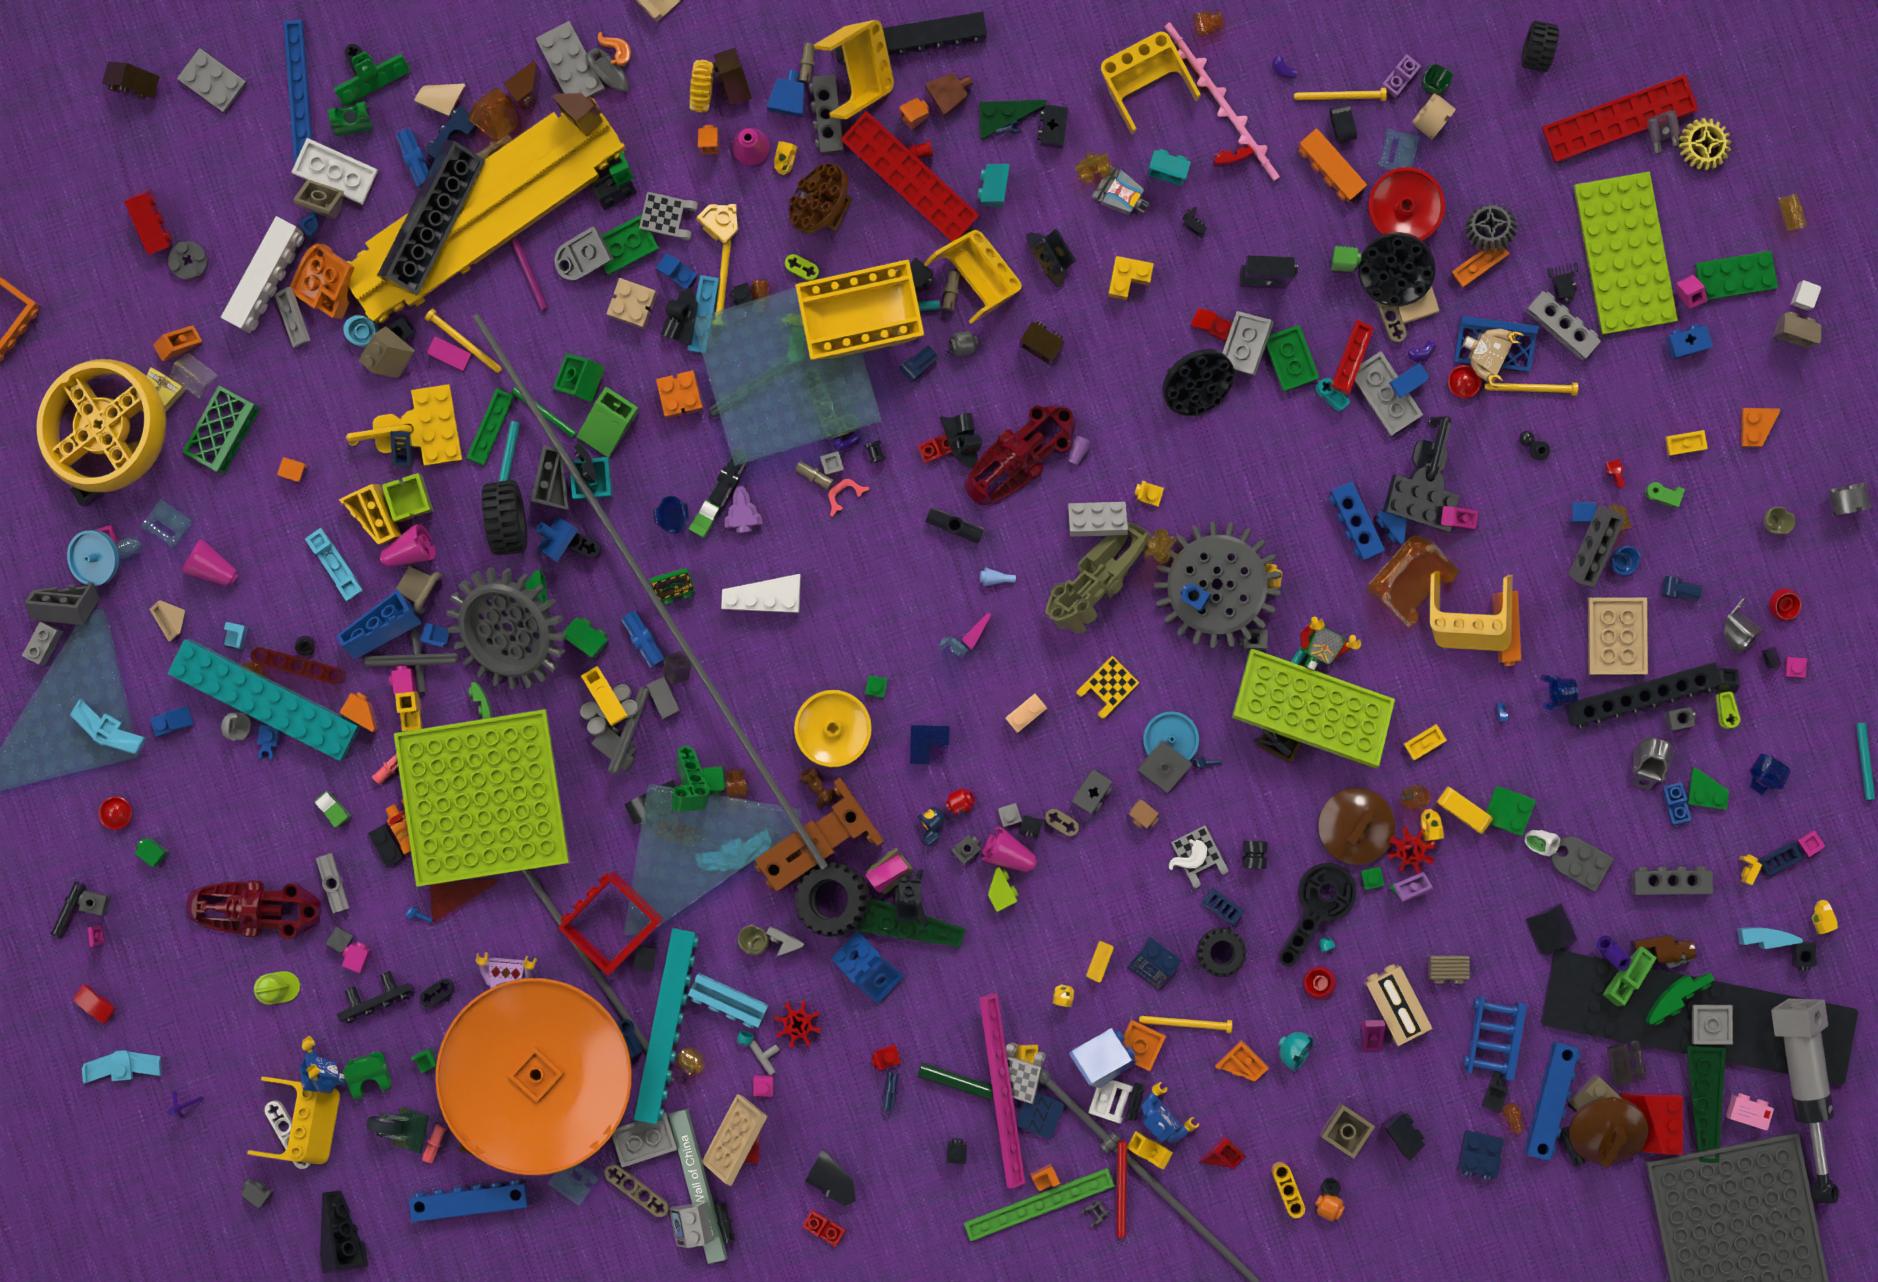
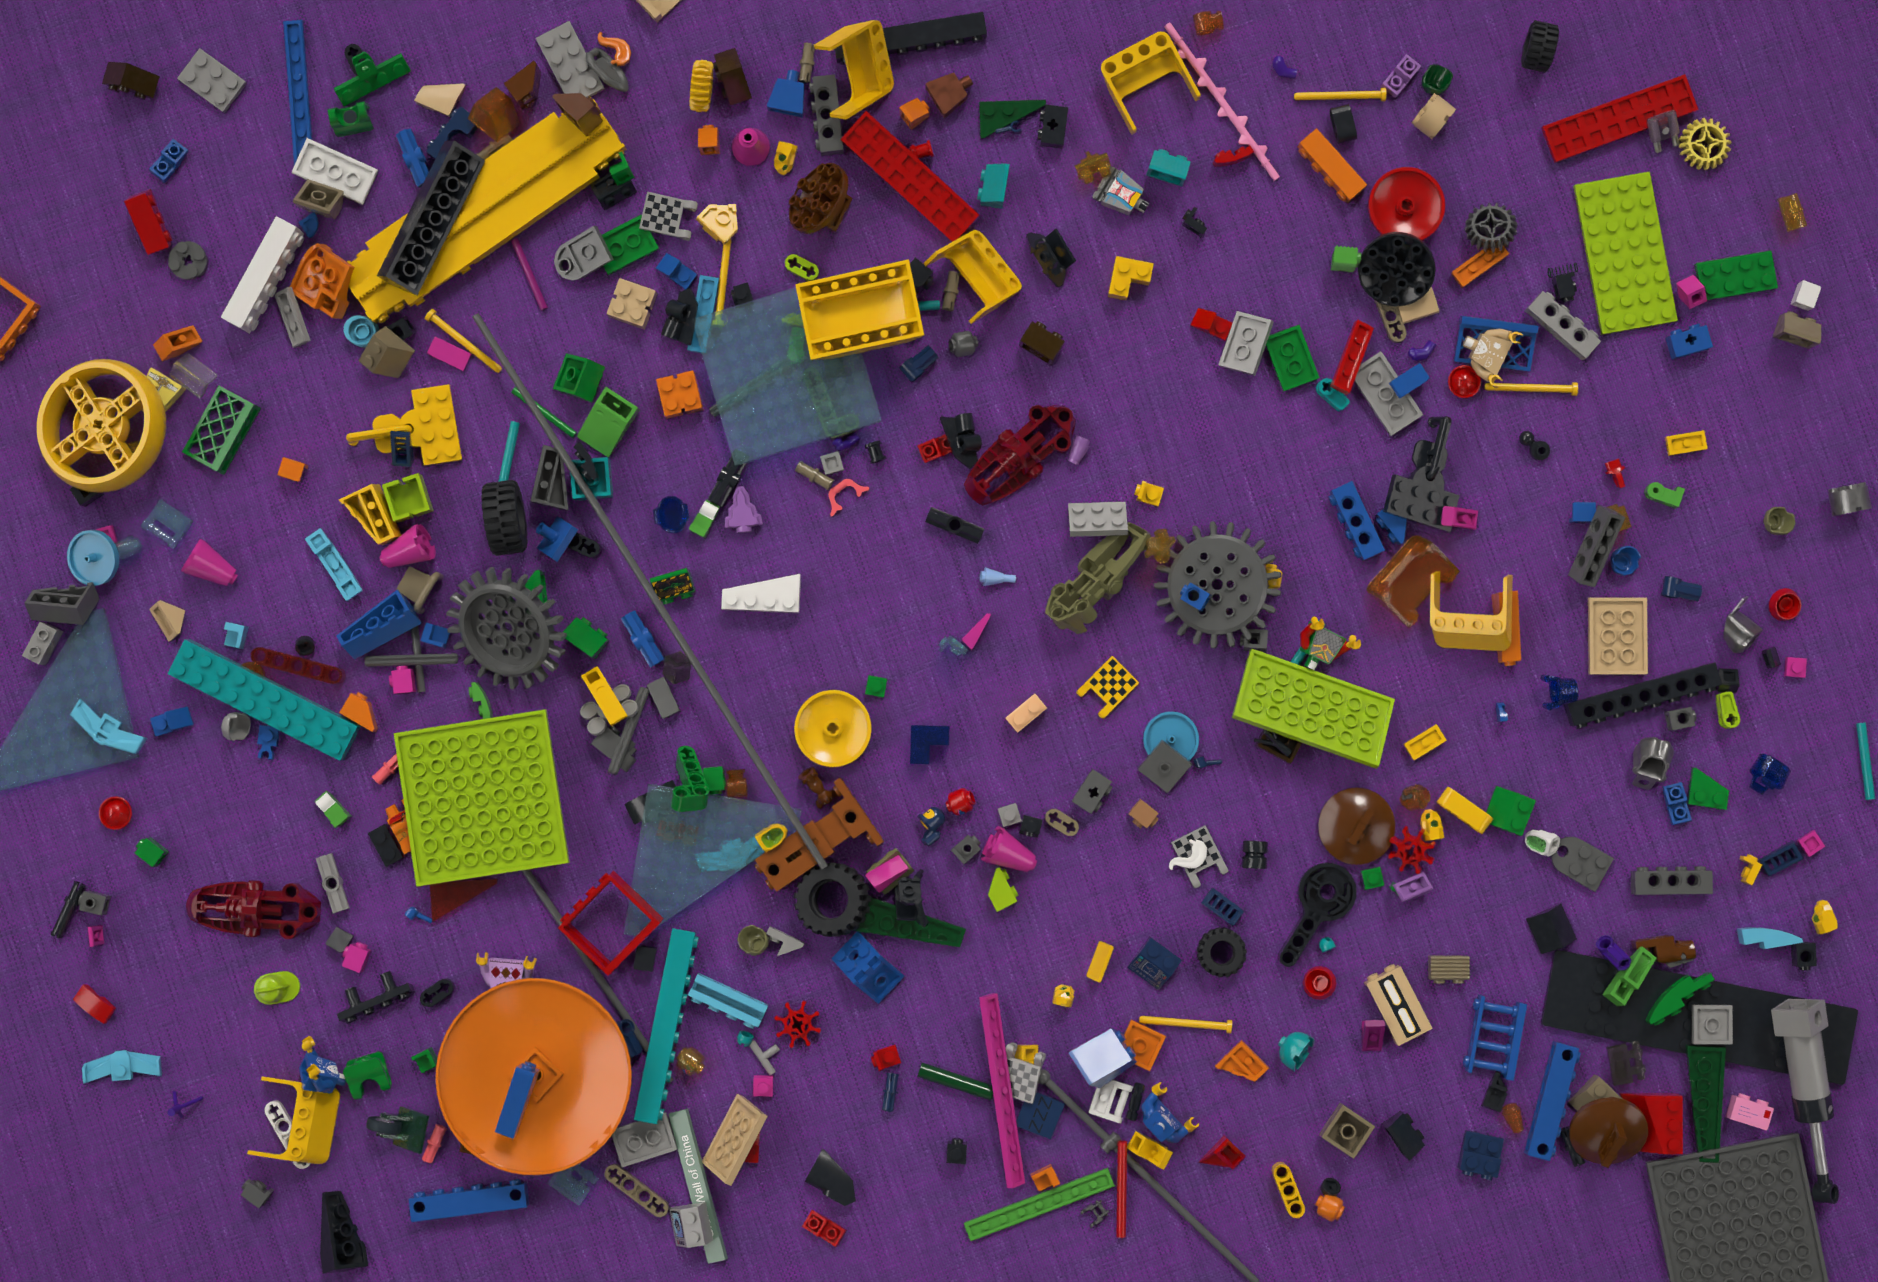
yellow brick [395,691,422,731] -> none
green tile [466,388,515,466] -> none
black pin [714,1202,736,1243] -> none
clear orange cone [750,279,769,307] -> none
black bracket [1162,349,1235,416] -> none
black arch [1239,255,1298,289] -> none
clear light blue plate [1377,129,1419,170] -> none
orange wing [1741,408,1780,447] -> none
none -> blue slope [149,139,189,183]
none -> blue slope [495,1061,540,1139]
none -> rock [755,823,788,852]

